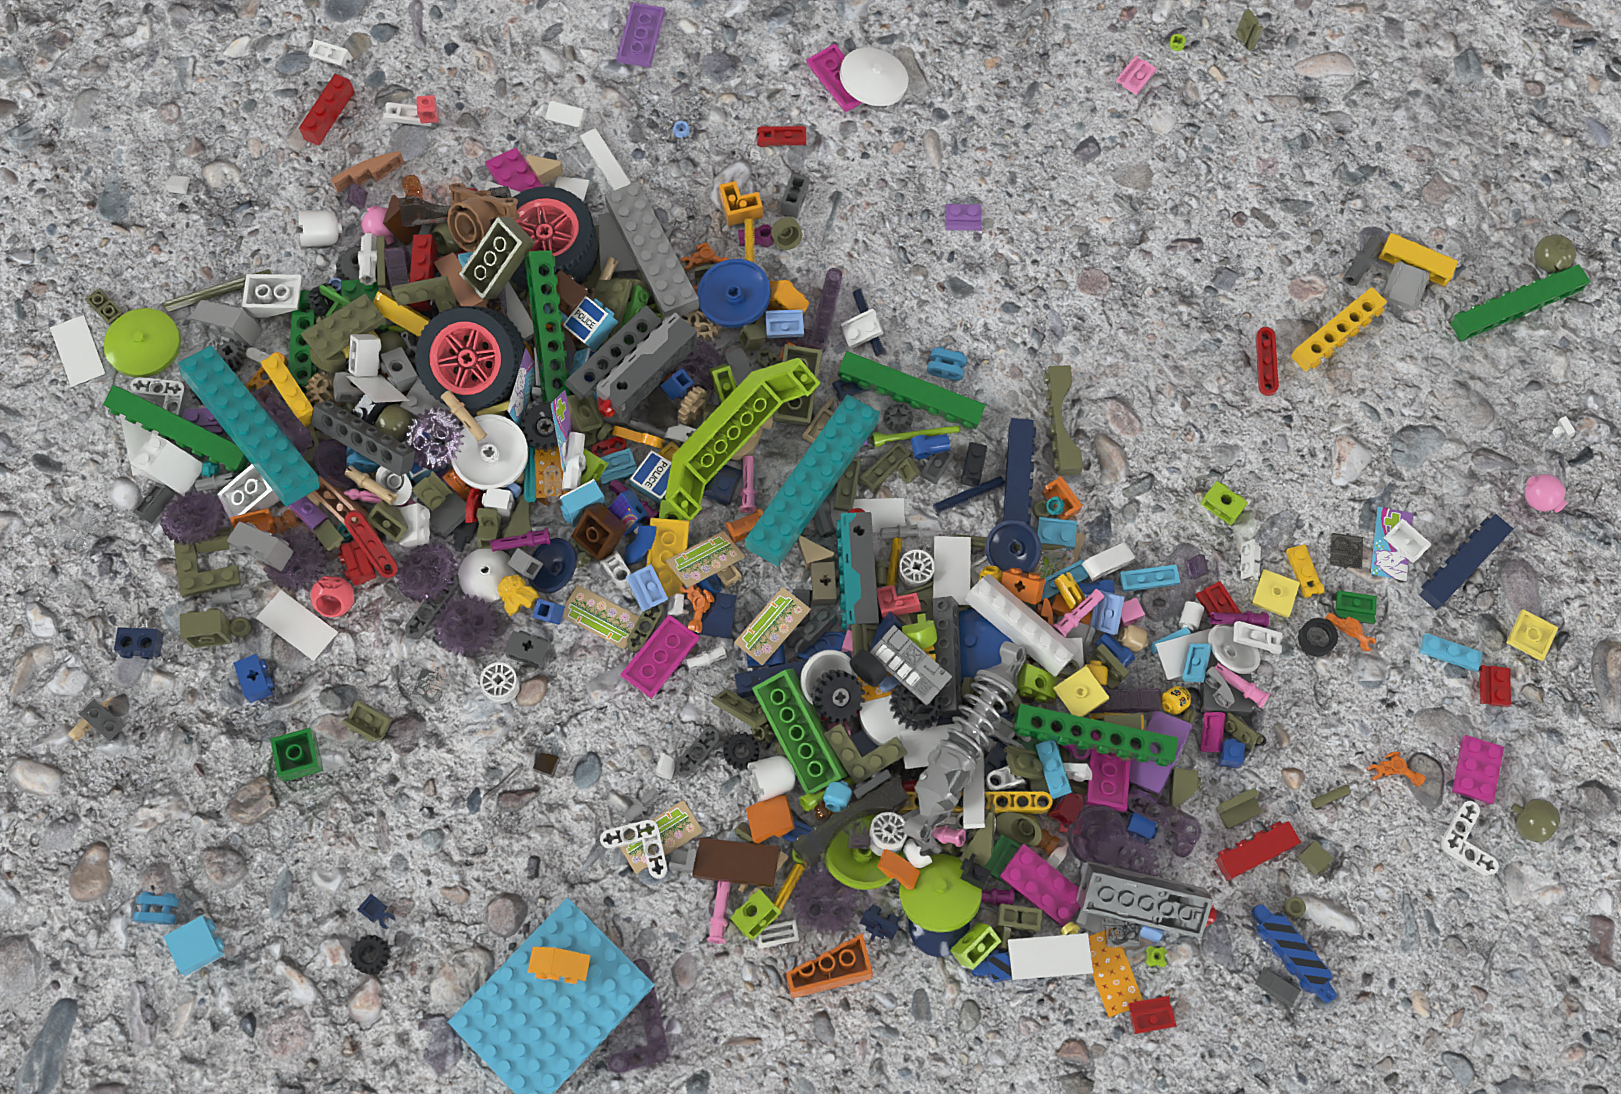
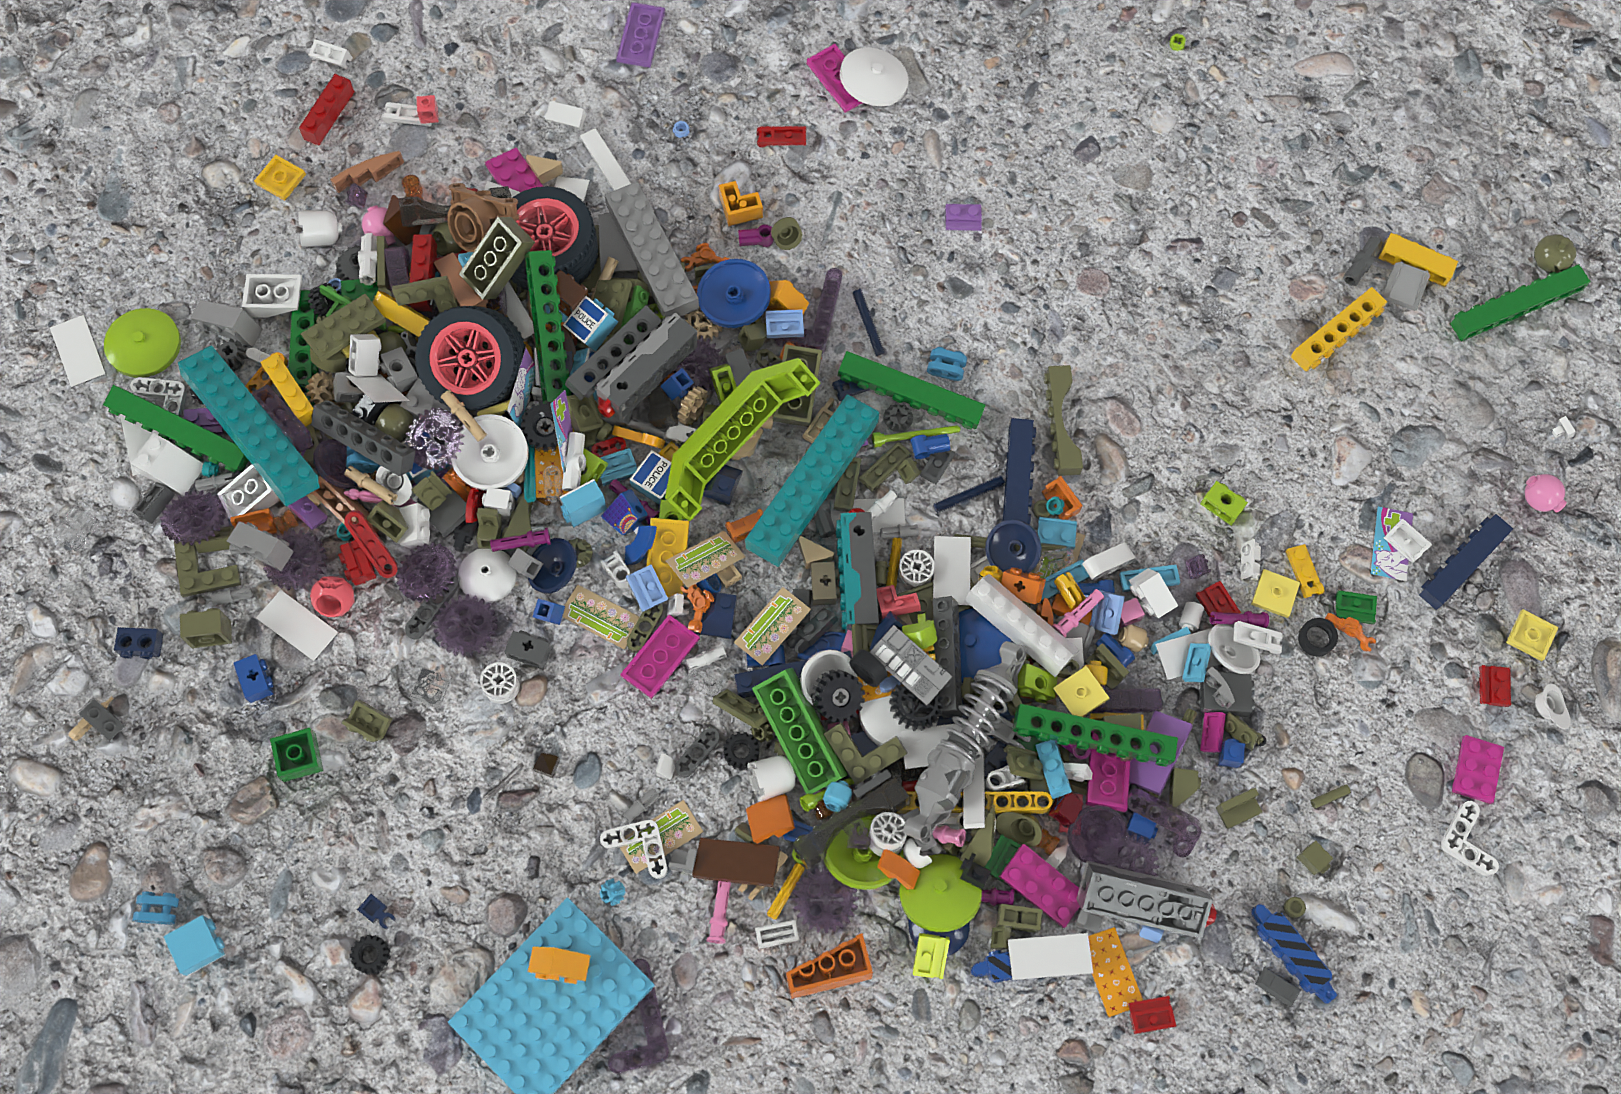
olive slope [85,288,124,325] -> none
olive axle [163,269,272,312] -> none
white slope [165,175,190,194] -> none
olive tile [230,617,251,638] -> none
olive slope [313,519,344,551] -> none
yellow hair [497,574,539,616] -> none
reddish brown brick [571,503,627,561] -> none
lime brick [730,889,782,941] -> none
bright pink pin [740,456,757,513] -> none
yellow axle [745,218,755,262] -> none
dark grey brick [781,173,809,218] -> none
white plate [841,308,884,349] -> none
dark blue hips [860,904,899,941] -> none
lime brick [950,922,1001,970] -> none
black brick [960,442,988,487] -> none
light yellow plate [1060,922,1080,935] -> none
piece [1104,916,1140,949] -> none
bright pink plate [1116,55,1157,95] -> none
lime plate [1146,946,1167,968] -> none
yellow head [1161,686,1191,715] -> none
bright pink pin [1215,662,1271,708] -> none
red brick [1215,821,1301,881] -> none
olive plate [1235,9,1263,51] -> none
red plate [1256,327,1279,396] -> none
clear smoke piece [1330,533,1363,569] -> none
orange piece [1367,751,1426,787] -> none
medium azure plate [1419,633,1483,672] -> none
olive piece [1511,799,1560,843] -> none
none -> yellow plate [254,155,306,201]
none -> medium azure gear [600,878,625,906]
none -> white pin [866,490,898,521]
none -> neon yellow plate [912,933,950,979]
none -> white brick [1129,568,1178,618]
none -> white piece [1535,683,1571,729]

